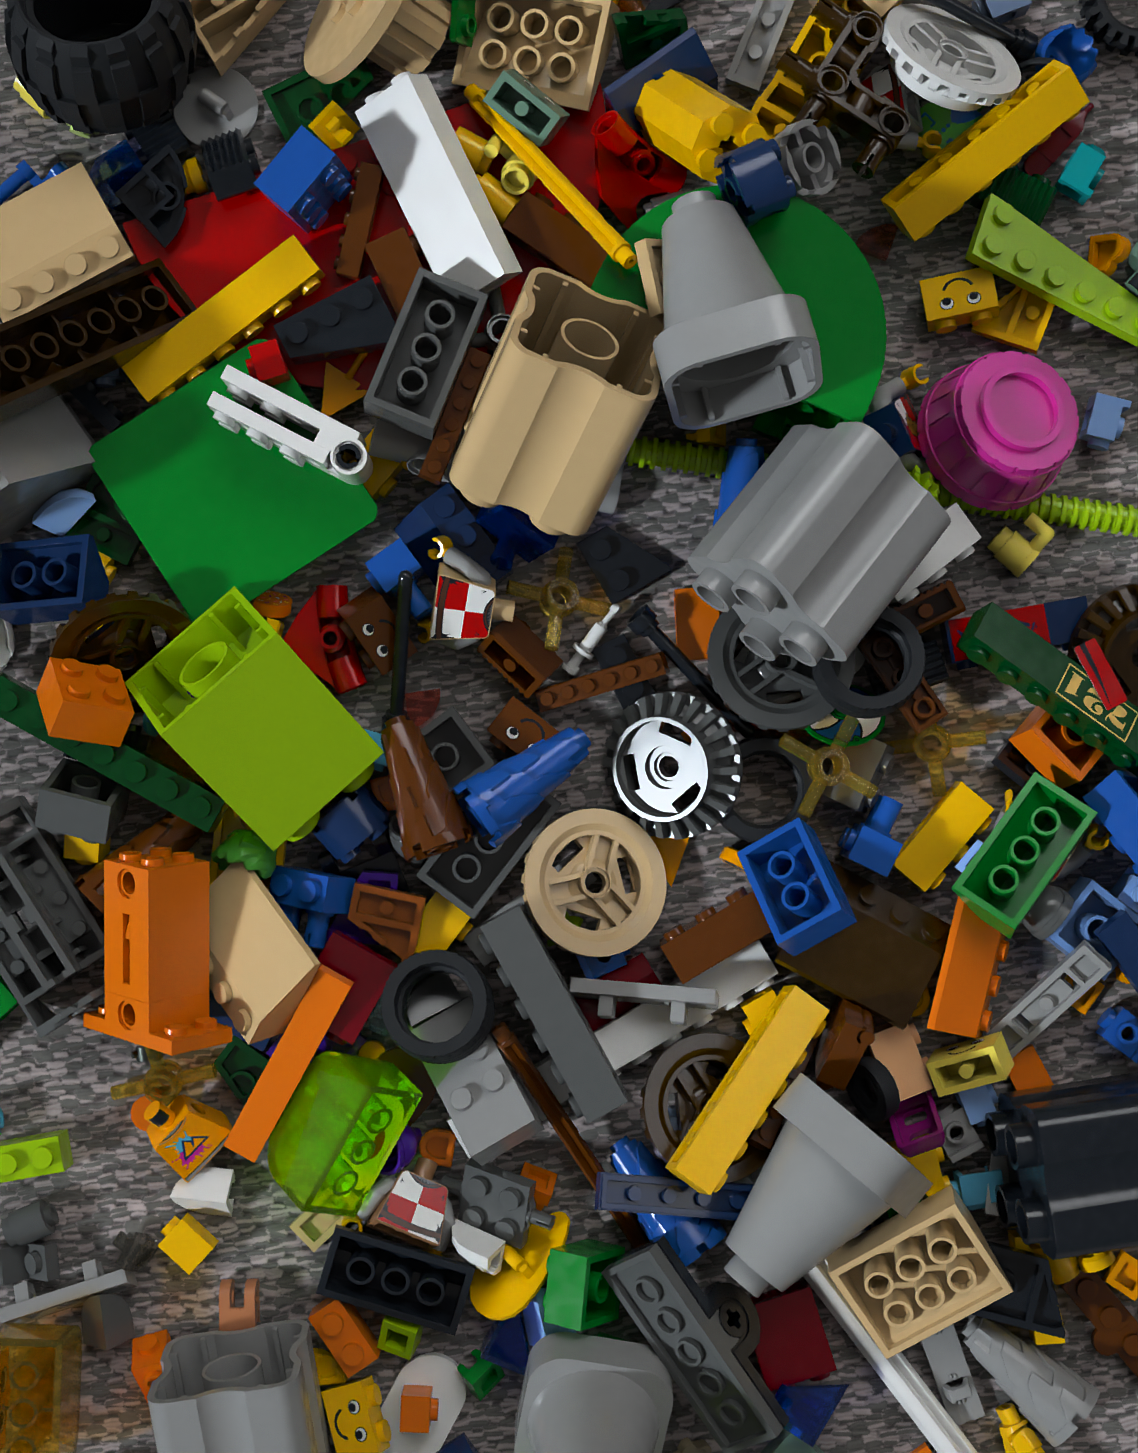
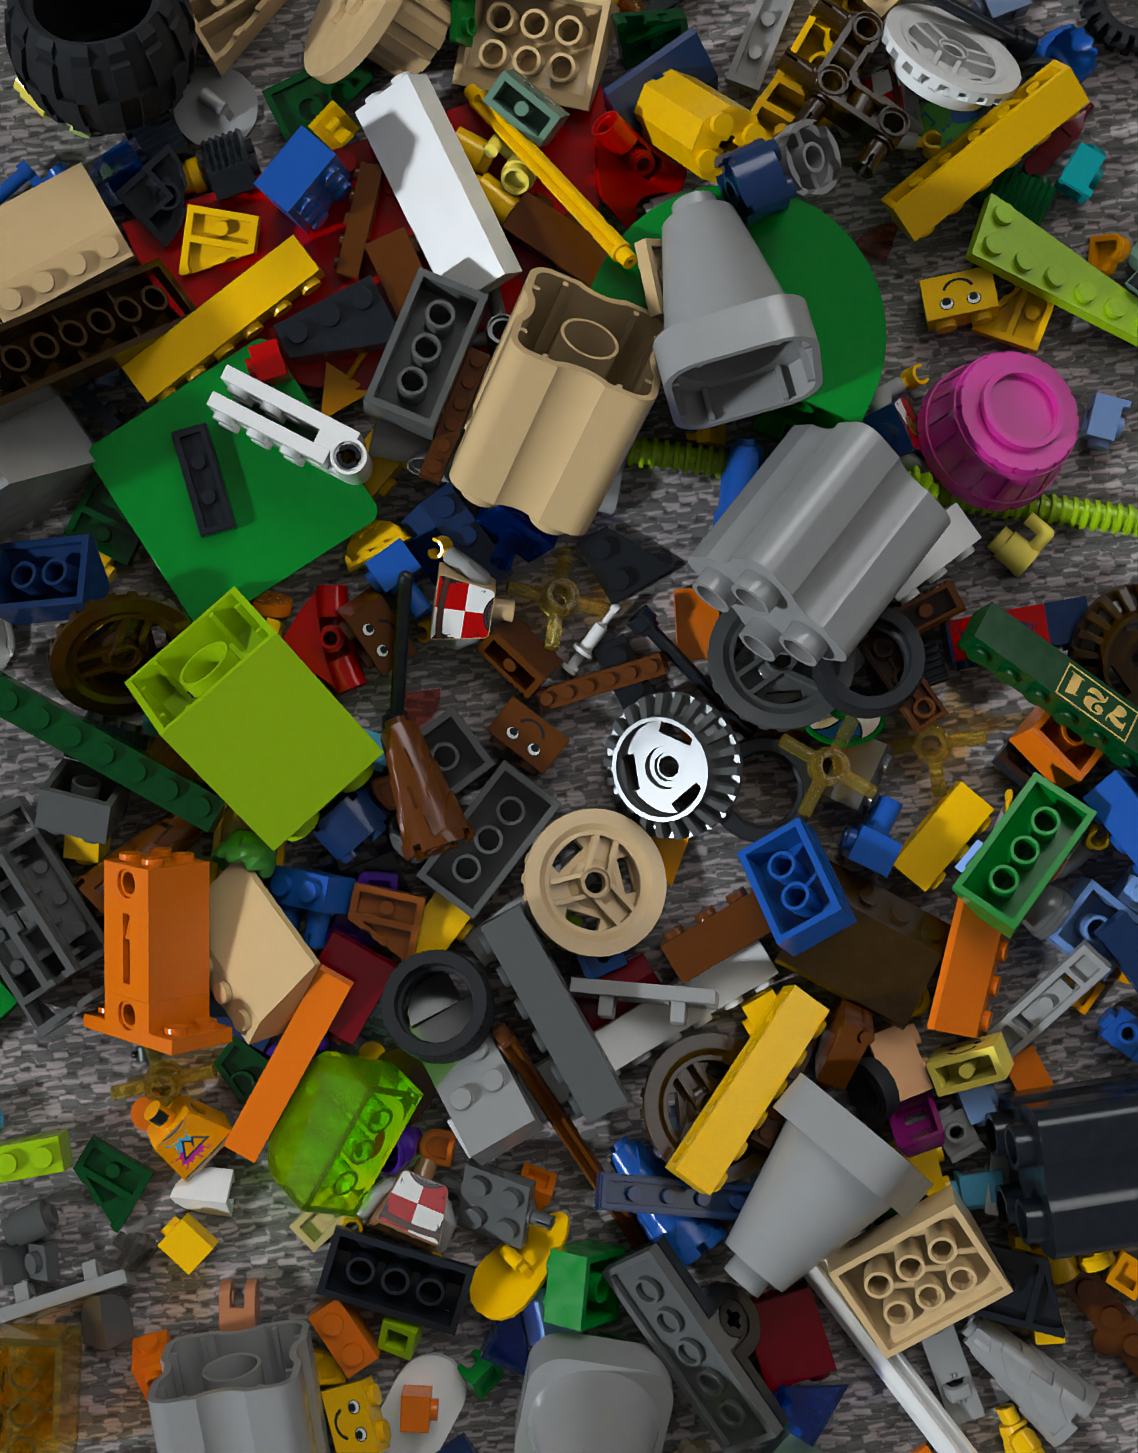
light blue brick [32,488,96,537] -> none
orange brick [36,657,135,747] -> none
white brick [451,1219,506,1275] -> none
blue cone [452,727,591,848] -> none
light orange tile [719,846,745,873] -> none
red sticker [1074,638,1128,710] -> none
none -> dark green wing [73,1135,155,1233]
none -> black tile [171,422,238,539]
none -> yellow wing [179,204,262,276]
none -> yellow plate [345,520,412,573]

